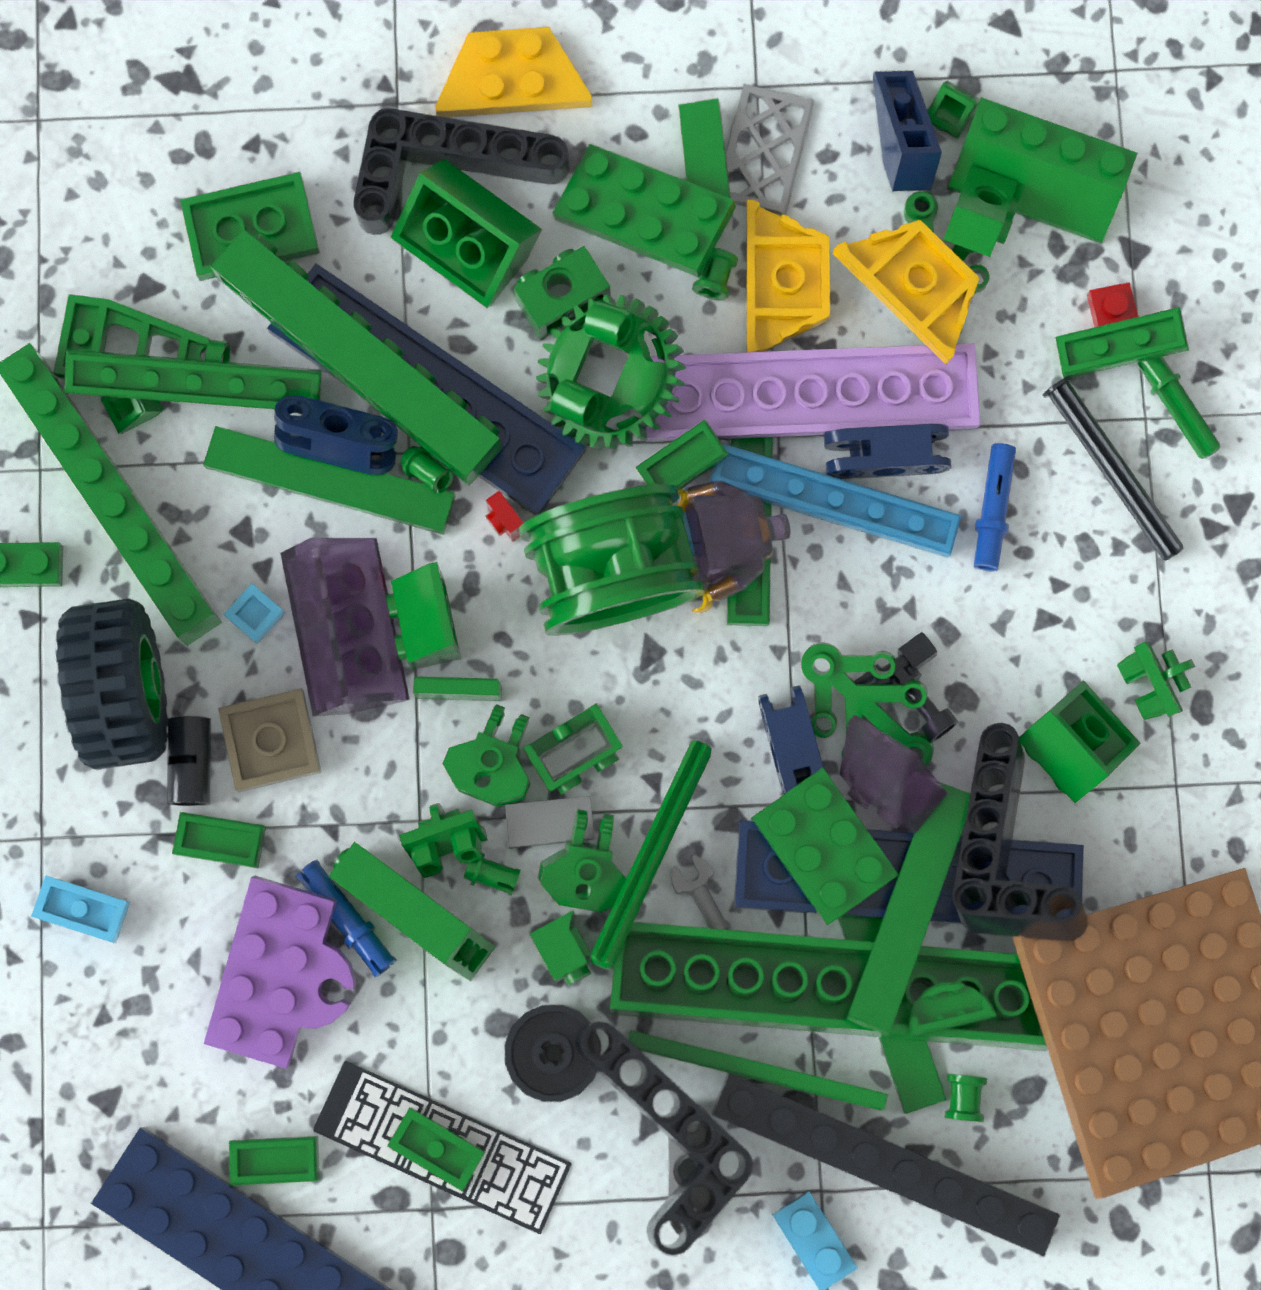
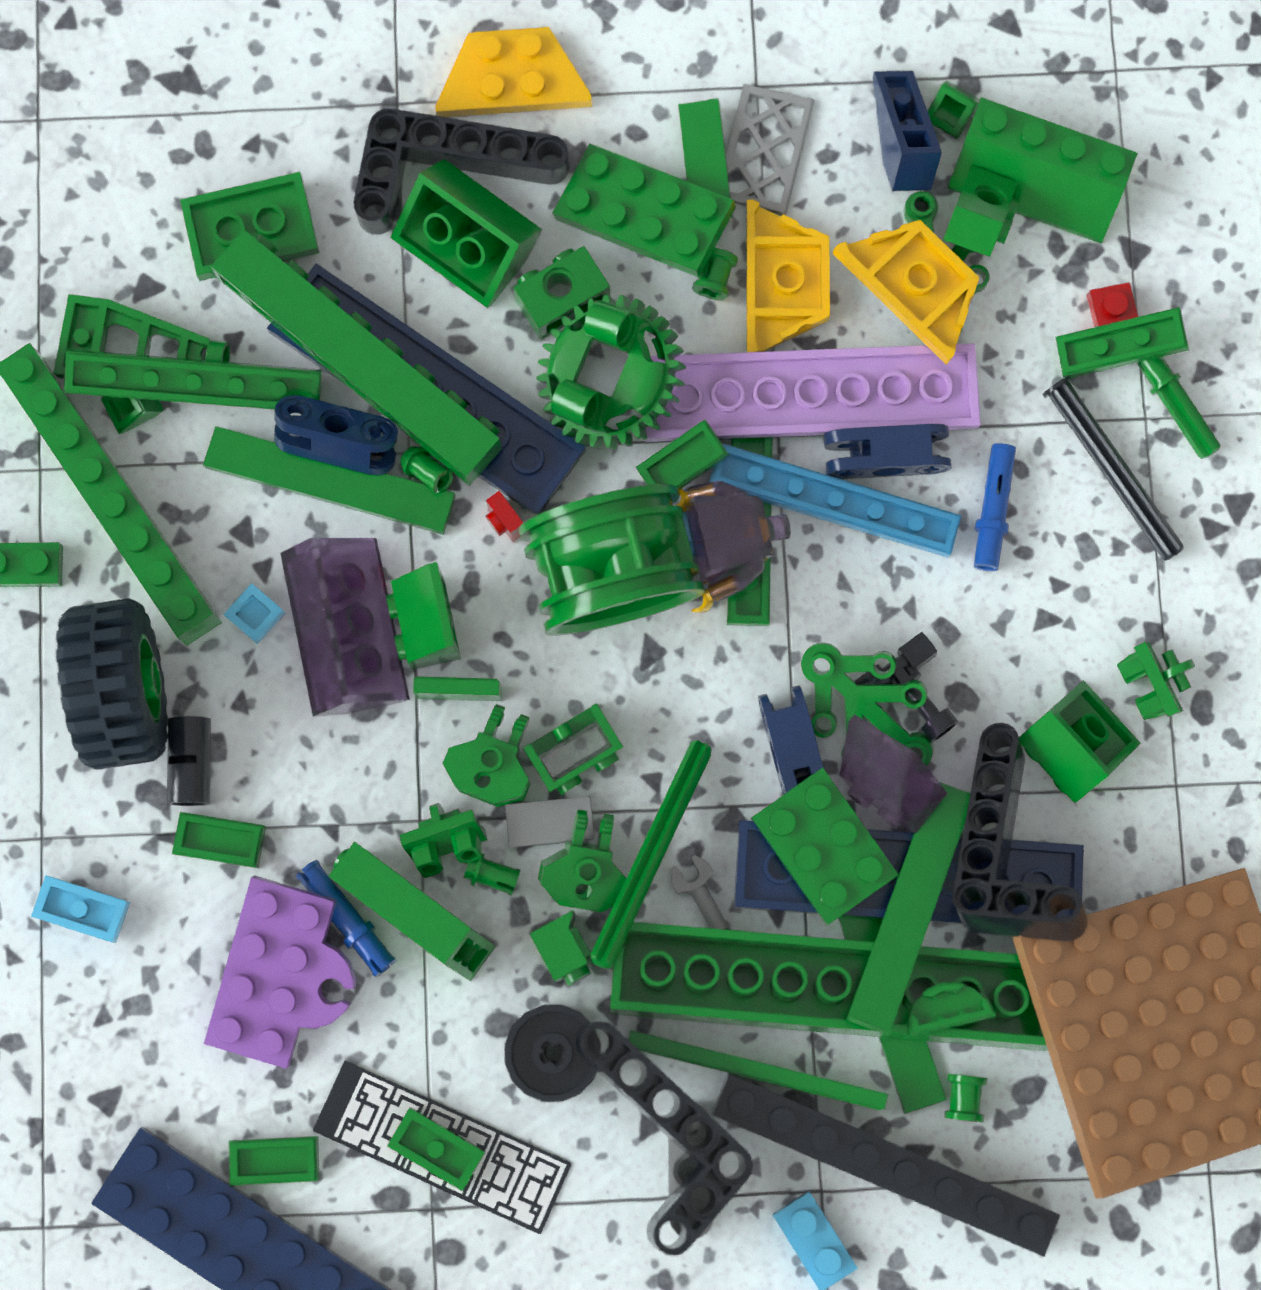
dark tan plate [218,688,322,792] -> none

